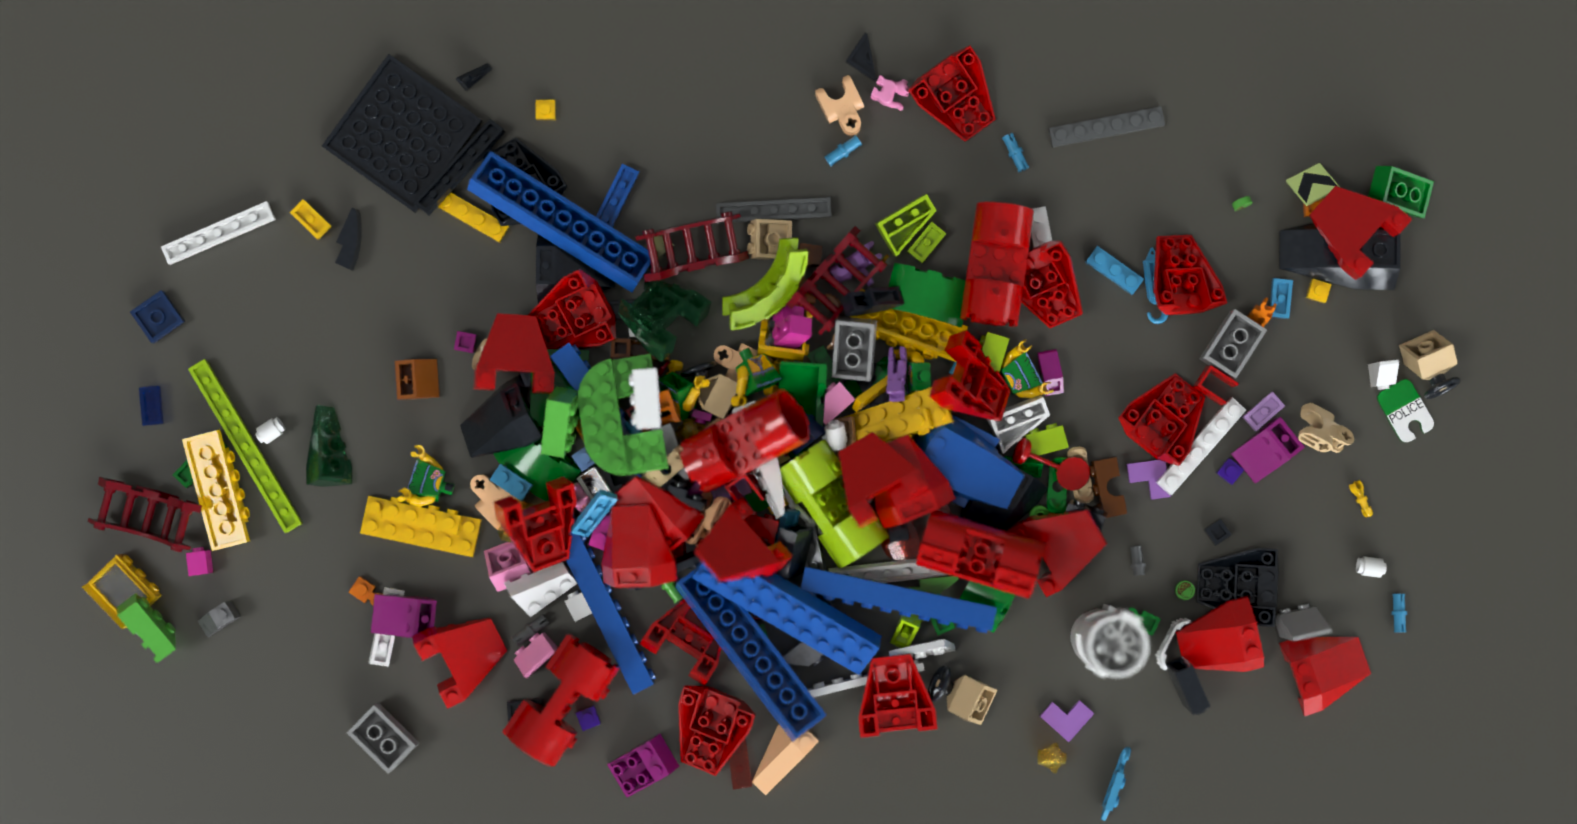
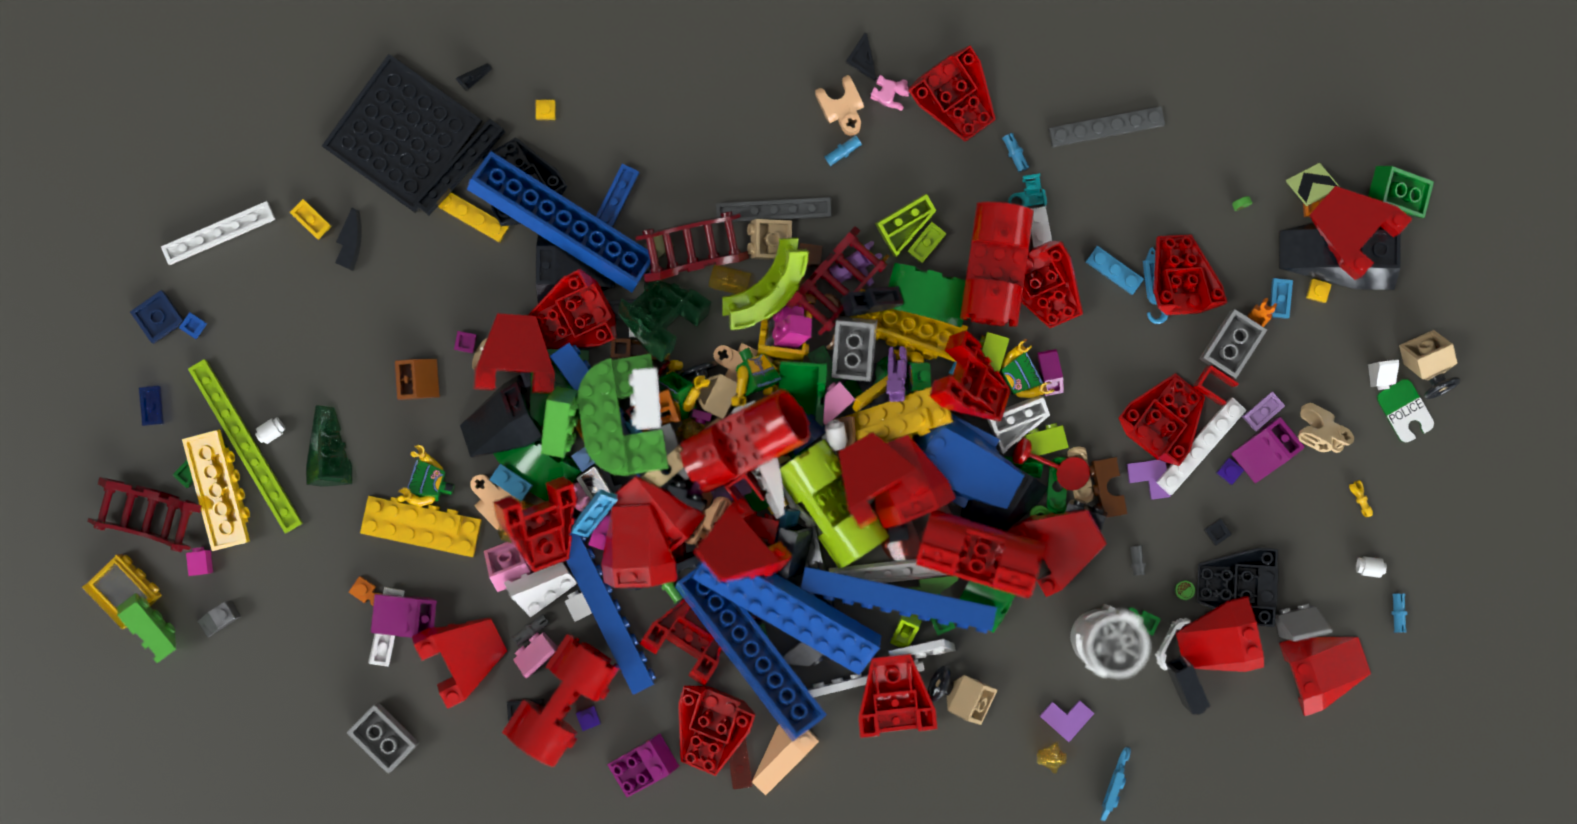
none -> blue plate [179,312,208,339]
none -> clear yellow slope [709,265,751,294]
none -> teal piece [1007,173,1047,208]

